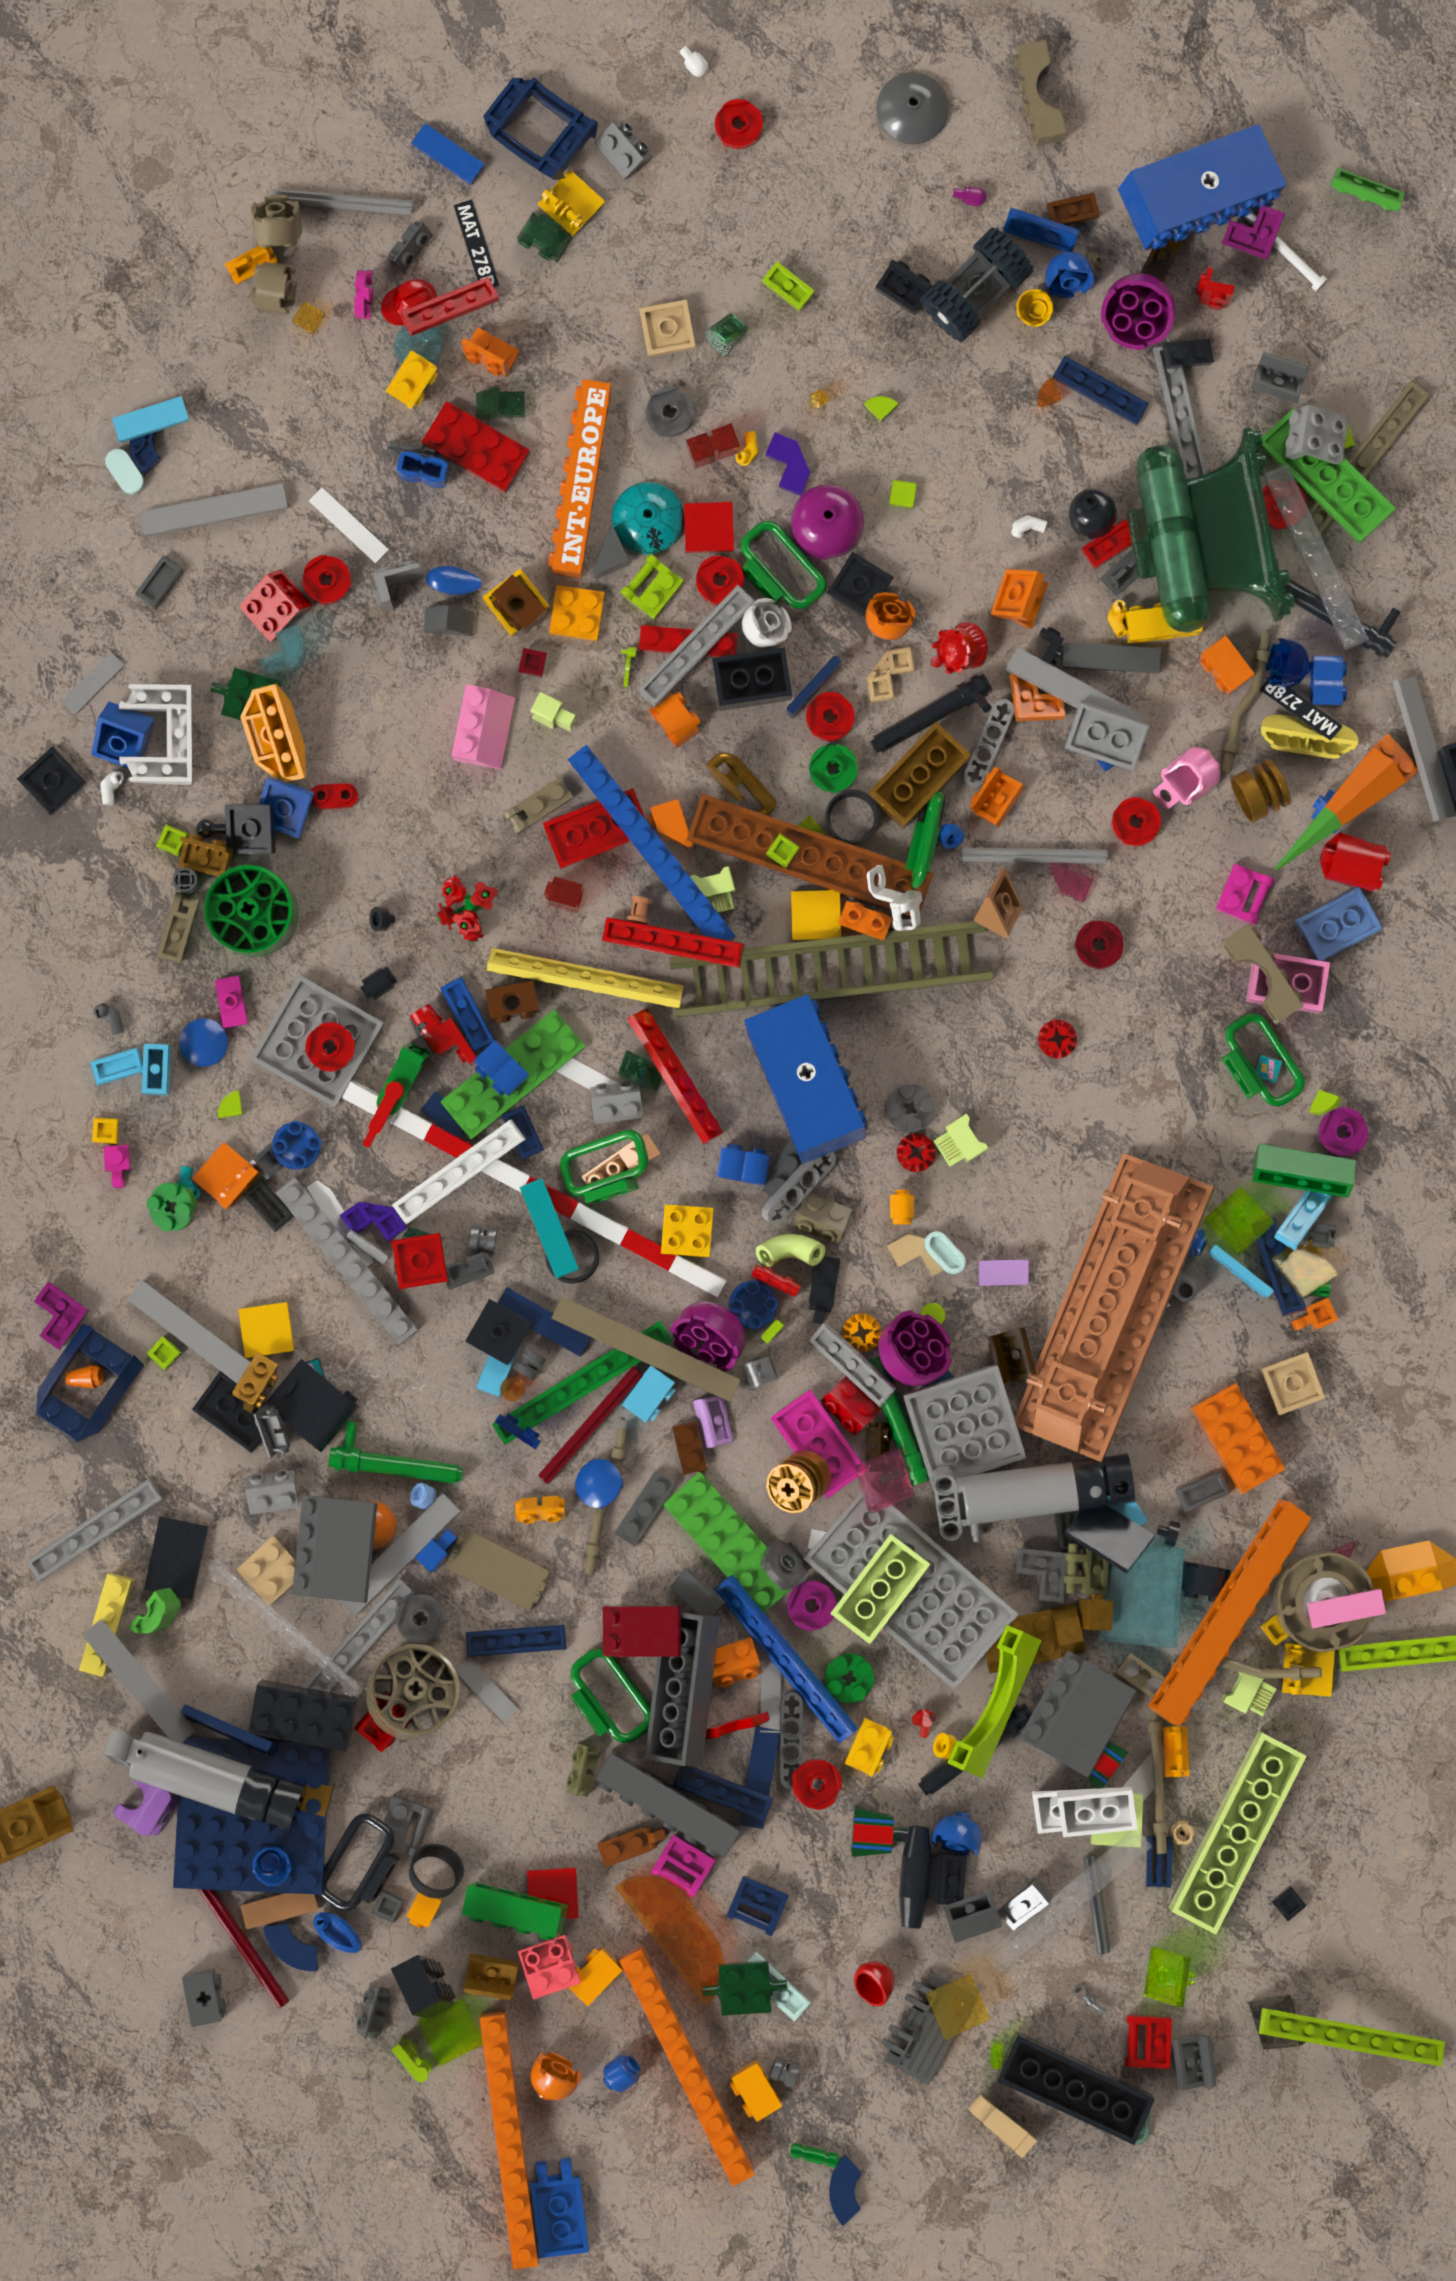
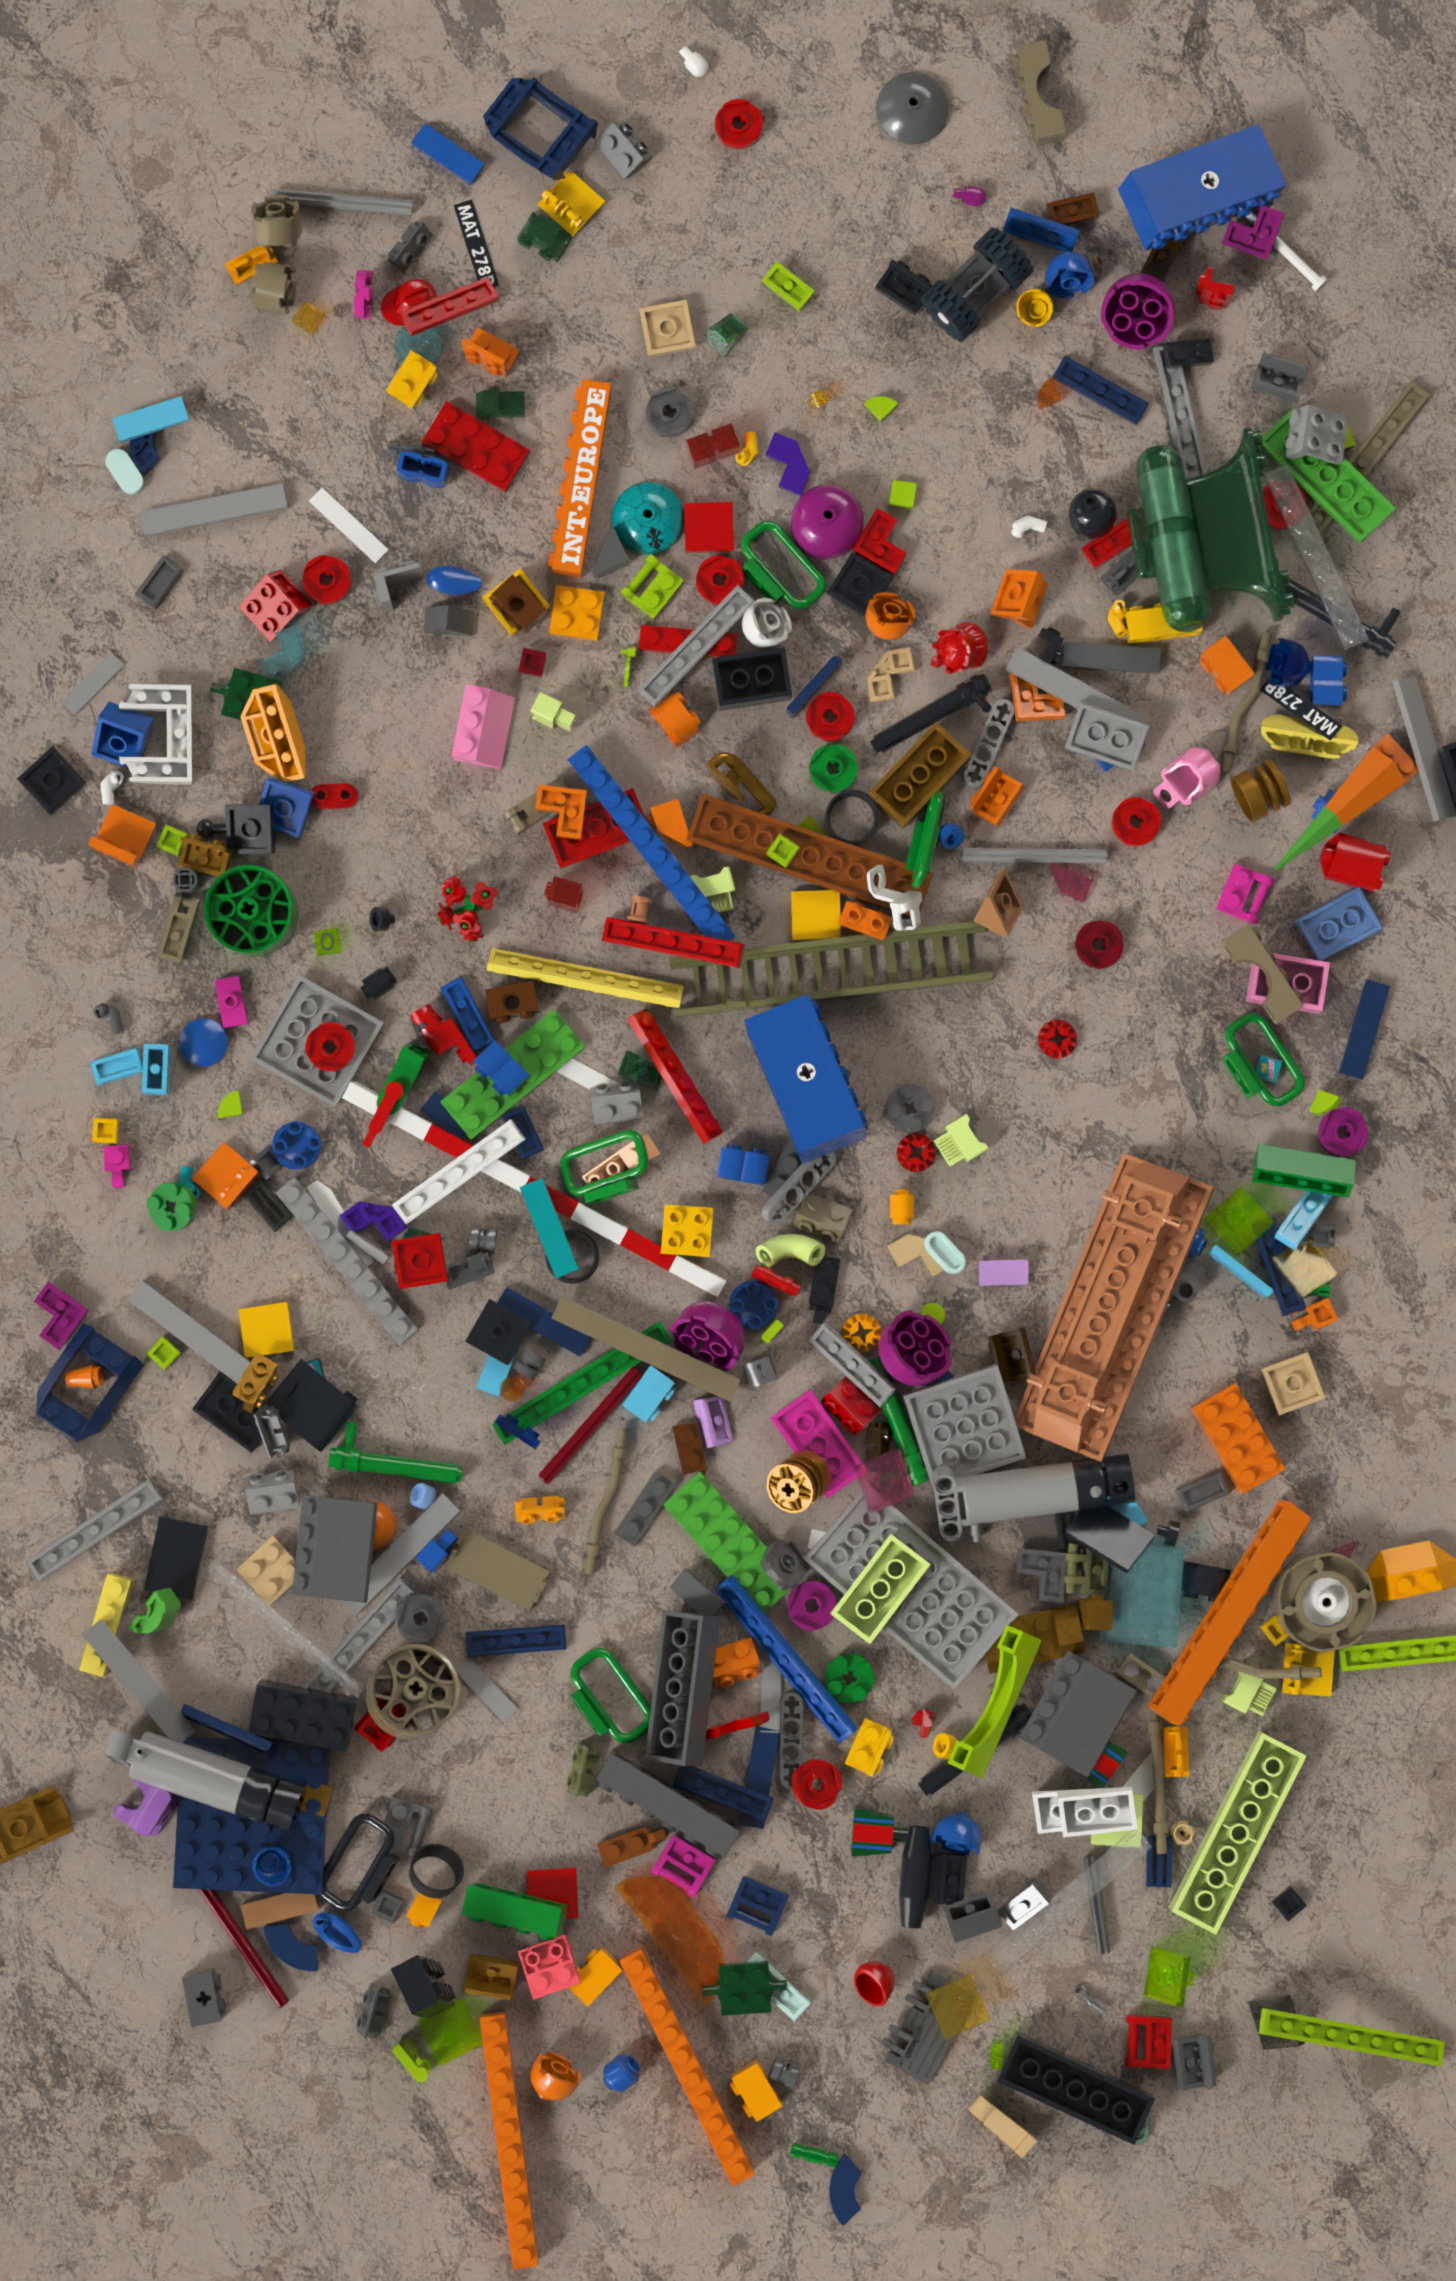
blue tile [530,2158,589,2258] -> none
blue dish [575,1459,624,1509] -> none
dark red slope [602,1605,681,1657] -> none
bright pink tile [1307,1588,1386,1628] -> none
bright green plate [1330,167,1405,212] -> none
none -> orange bracket [88,805,156,868]
none -> clear neon green tile [314,928,342,956]
none -> orange plate [535,784,587,840]
none -> red plate [852,508,907,575]
none -> dark blue tile [1338,979,1390,1080]

